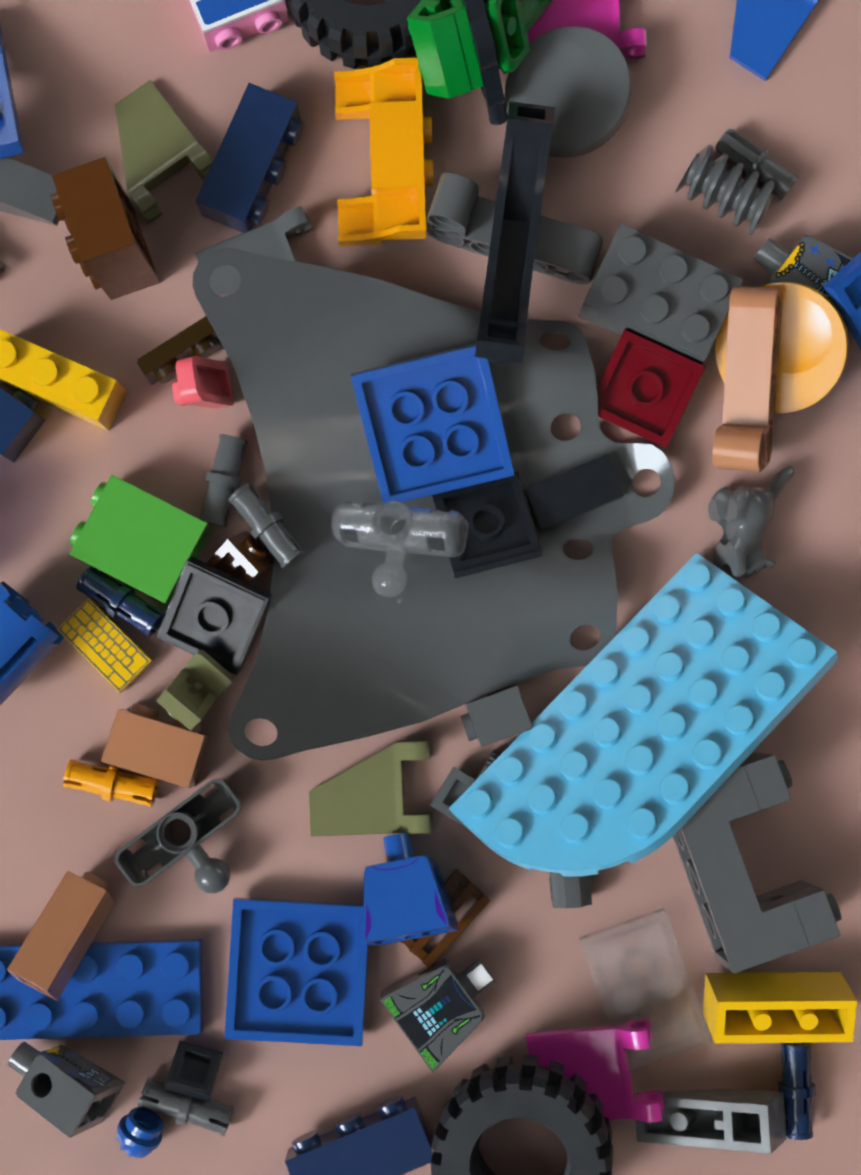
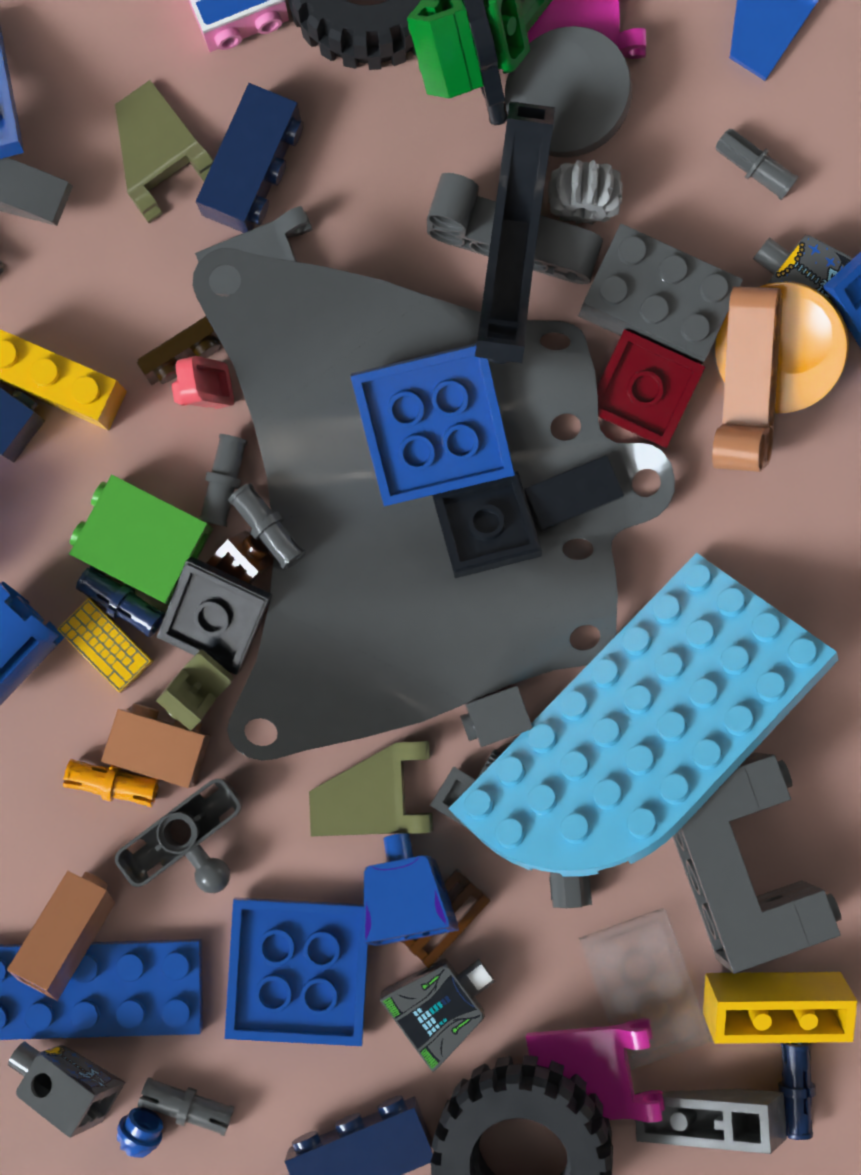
reddish brown brick [50,157,160,300] -> none
black tile [165,1040,223,1101] -> none
clear piece [331,501,468,598] -> none
light orange bracket [334,58,433,247] -> none
dark grey piece [675,144,775,235] -> none
dark grey animal [708,466,794,579] -> none
none -> light grey gear [548,160,623,225]

